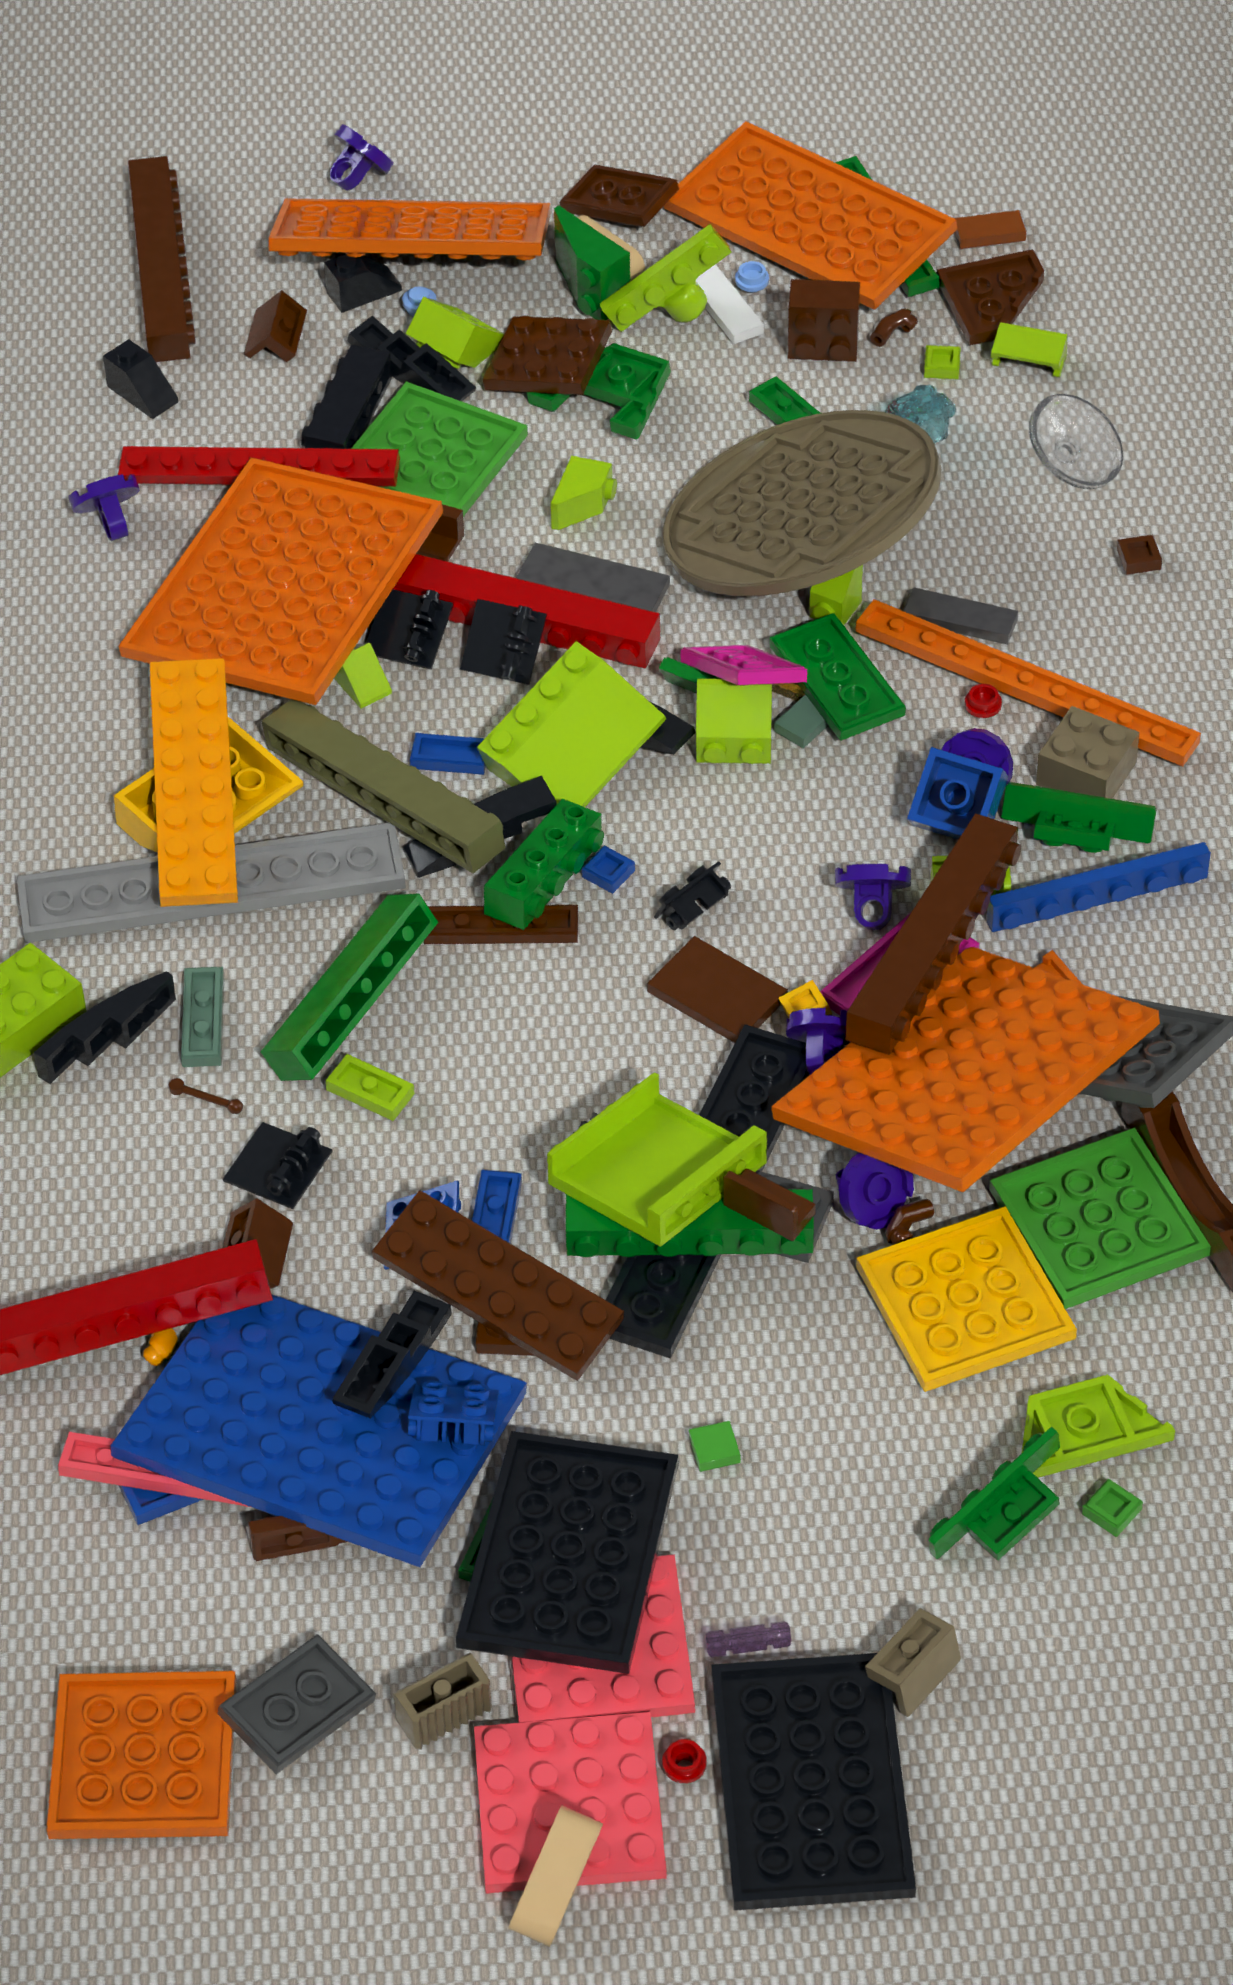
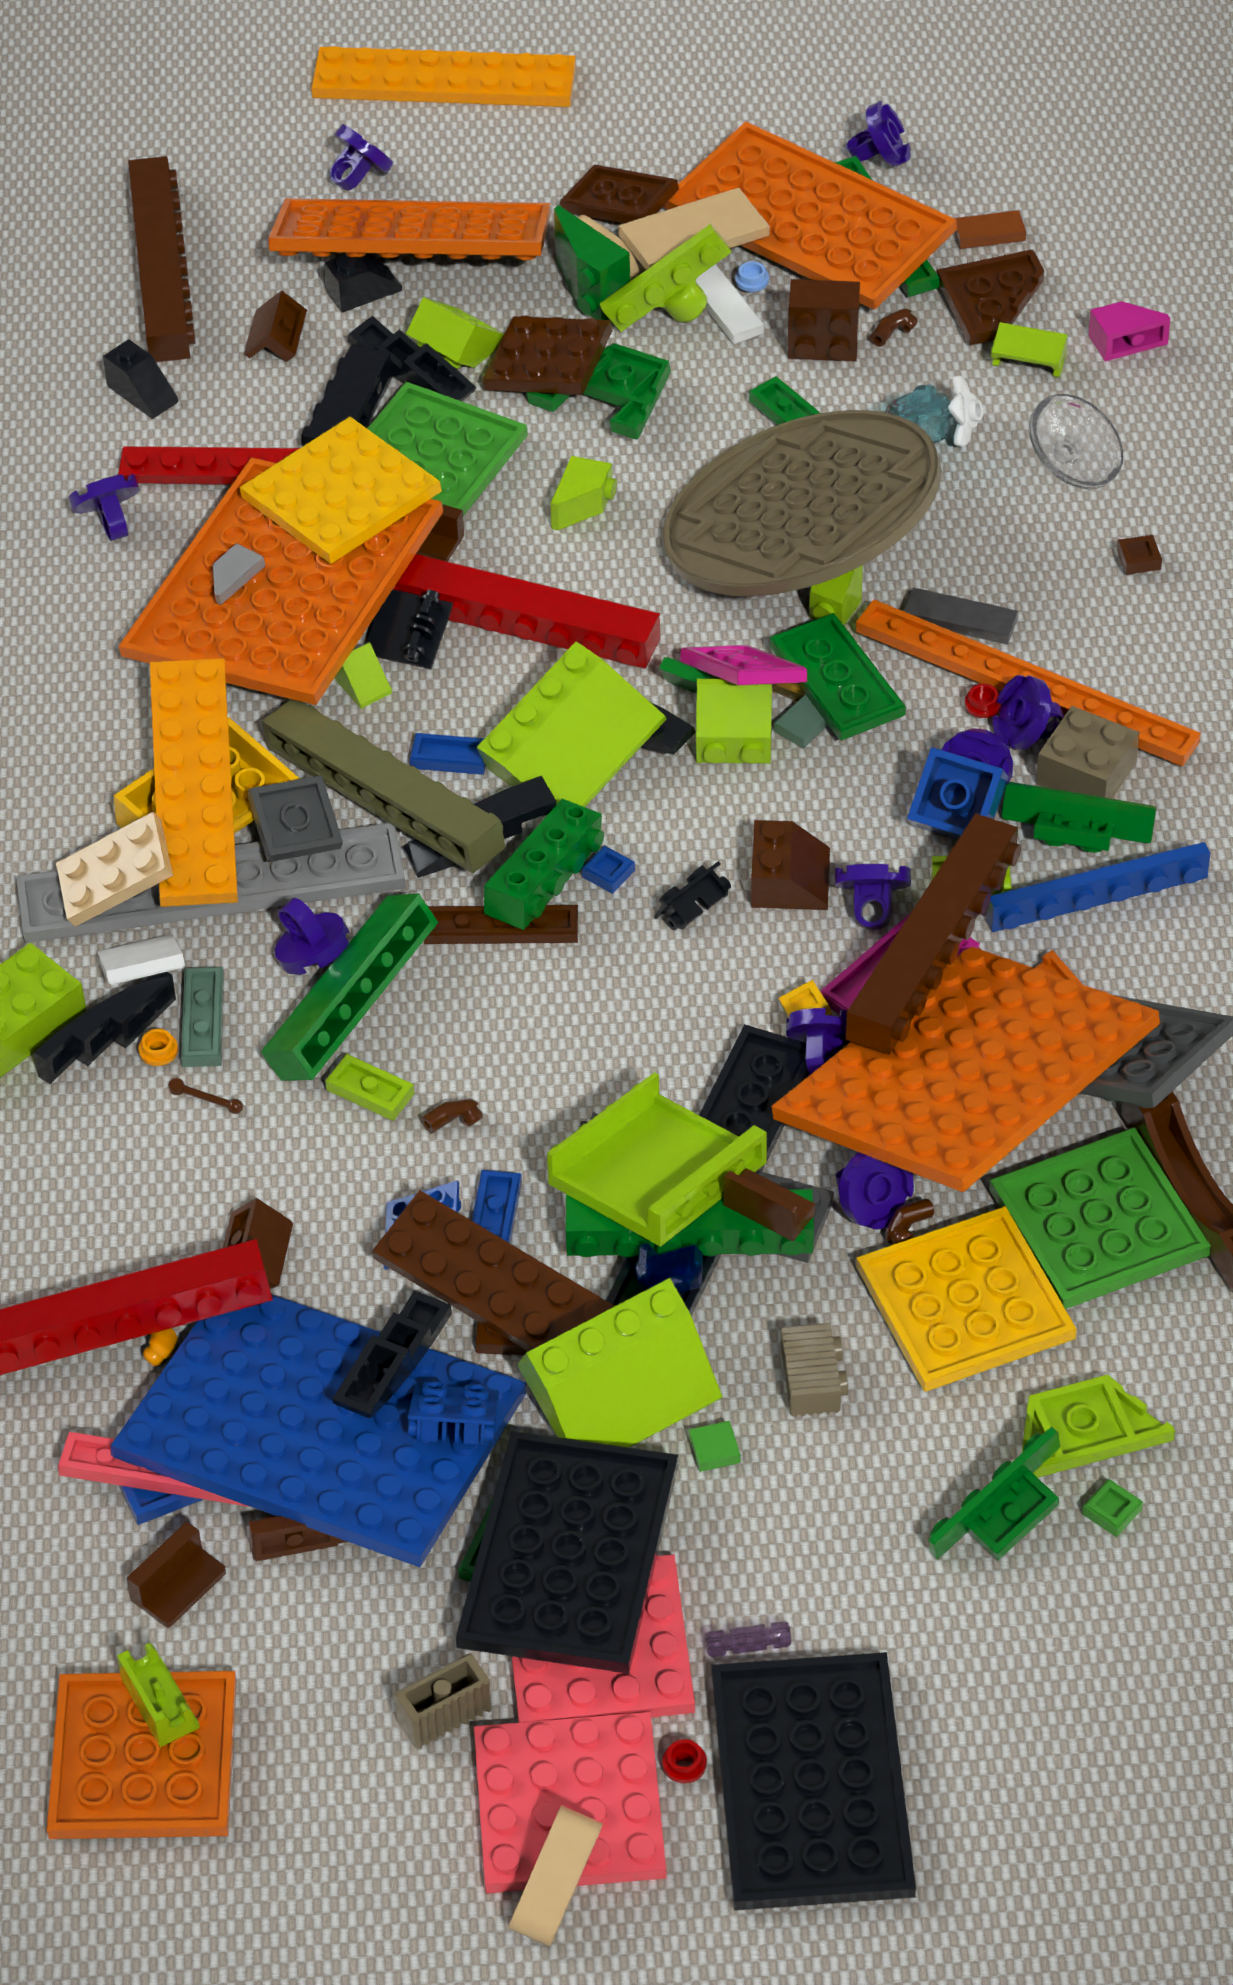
dark grey tile [217,1634,376,1775] -> none
black hinge [223,1122,333,1209] -> none
light blue plate [402,286,436,317] -> none
black hinge [460,599,547,685] -> none
flat silver tile [516,542,670,612] -> none
reddish brown tile [647,936,788,1043] -> none
dark tan panel [865,1608,961,1717] -> none
lime tile [924,345,961,379] -> none
none -> tan plate [56,812,173,927]
none -> white tile [97,934,185,985]
none -> lime hinge [117,1643,200,1747]
none -> reddish brown panel [127,1521,226,1628]
none -> light orange plate [138,1029,178,1066]
none -> light grey tile [213,543,265,605]
none -> yellow plate [240,417,442,564]
none -> dark grey plate [247,775,343,862]
none -> dark purple tile [274,898,350,975]
none -> light orange plate [312,46,576,107]
none -> reddish brown arm [421,1098,483,1134]
none -> lime slope [517,1278,723,1448]
none -> tan tile [618,188,770,270]
none -> clear blue bracket [636,1243,703,1293]
none -> reddish brown slope [751,820,830,910]
none -> dark tan brick [780,1323,848,1417]
none -> dark purple tile [846,101,911,167]
none -> white plate [948,376,983,446]
none -> dark purple tile [993,675,1064,750]
none -> dark pink slope [1088,301,1171,361]

